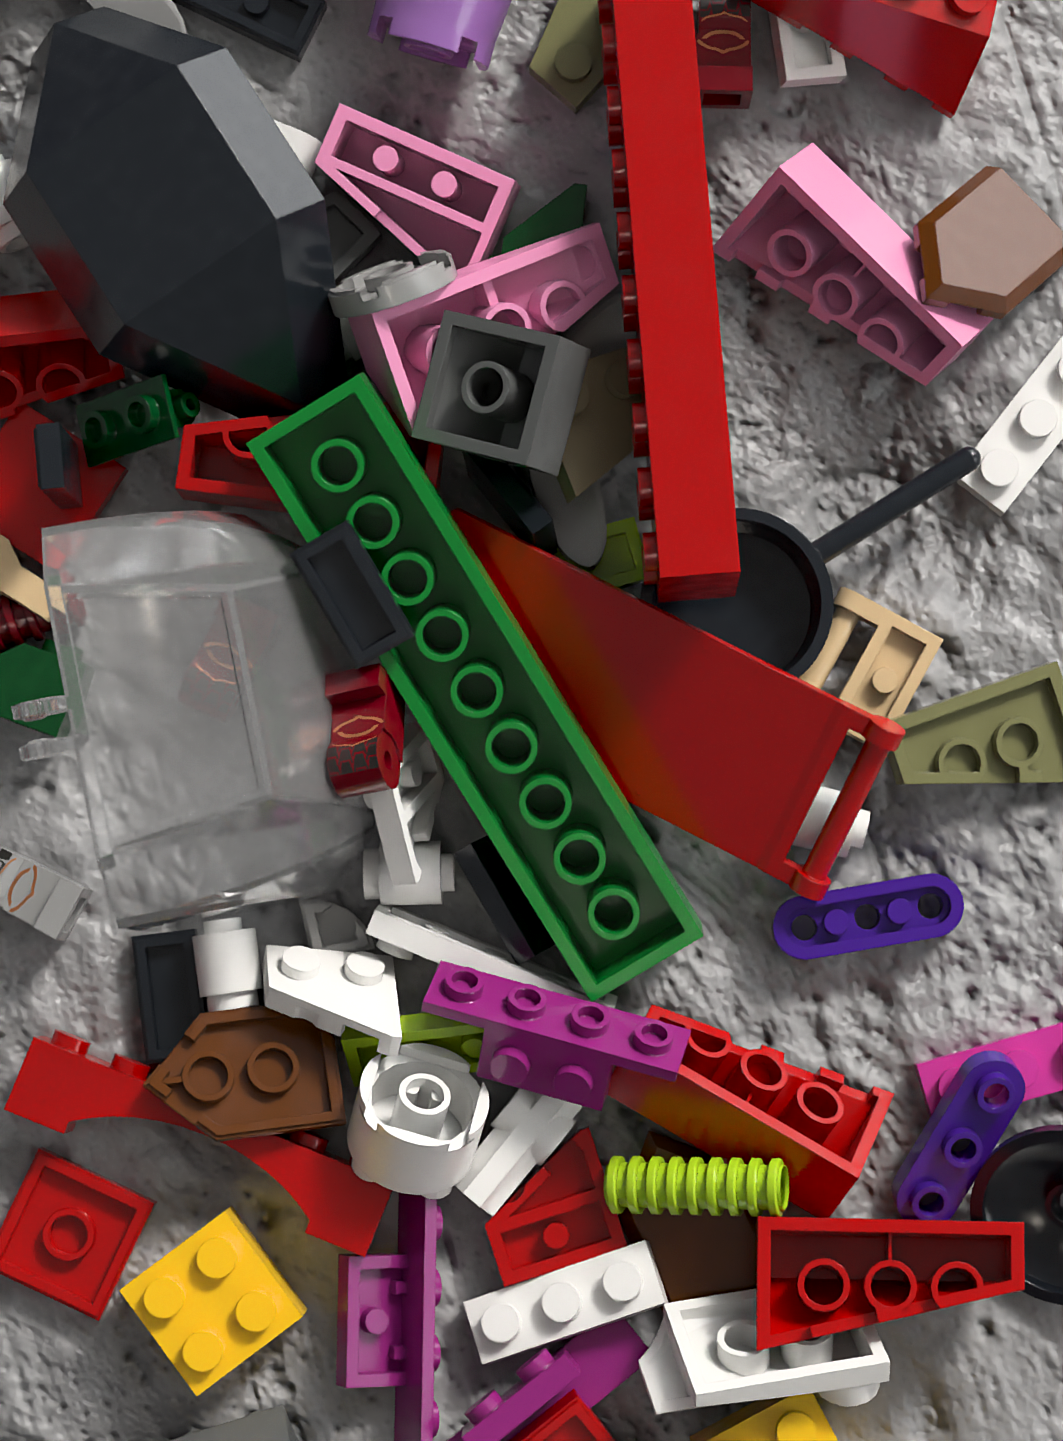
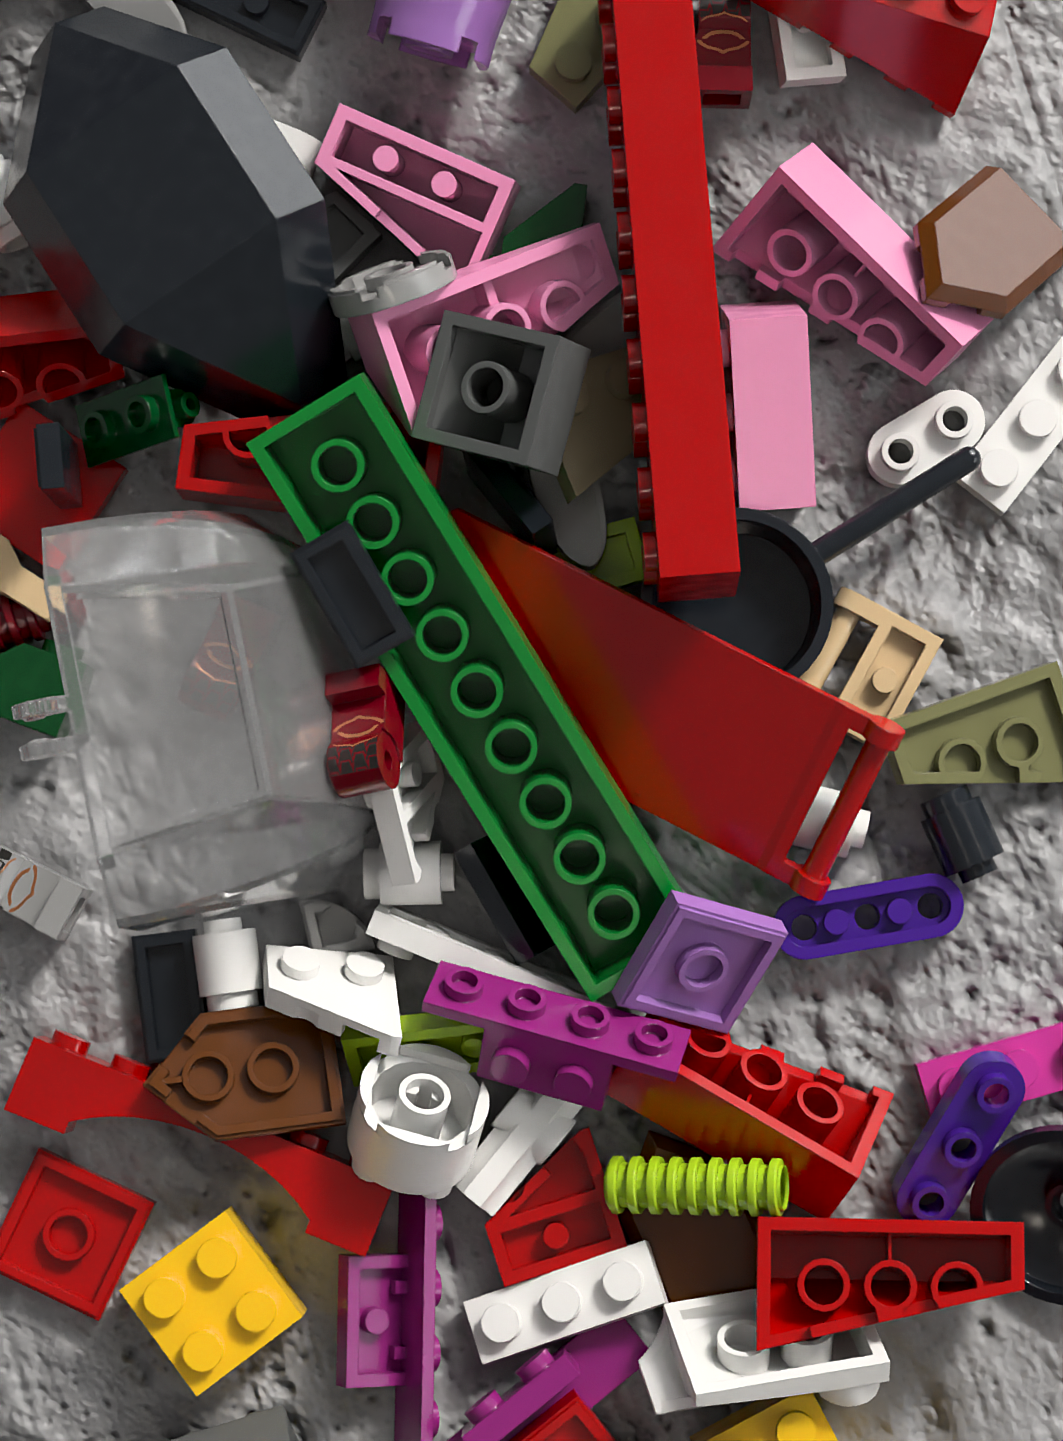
none -> medium lavender tile [612,889,789,1034]
none -> bright pink wedge [719,300,816,511]
none -> white plate [865,390,985,488]
none -> black brick [920,784,1004,884]

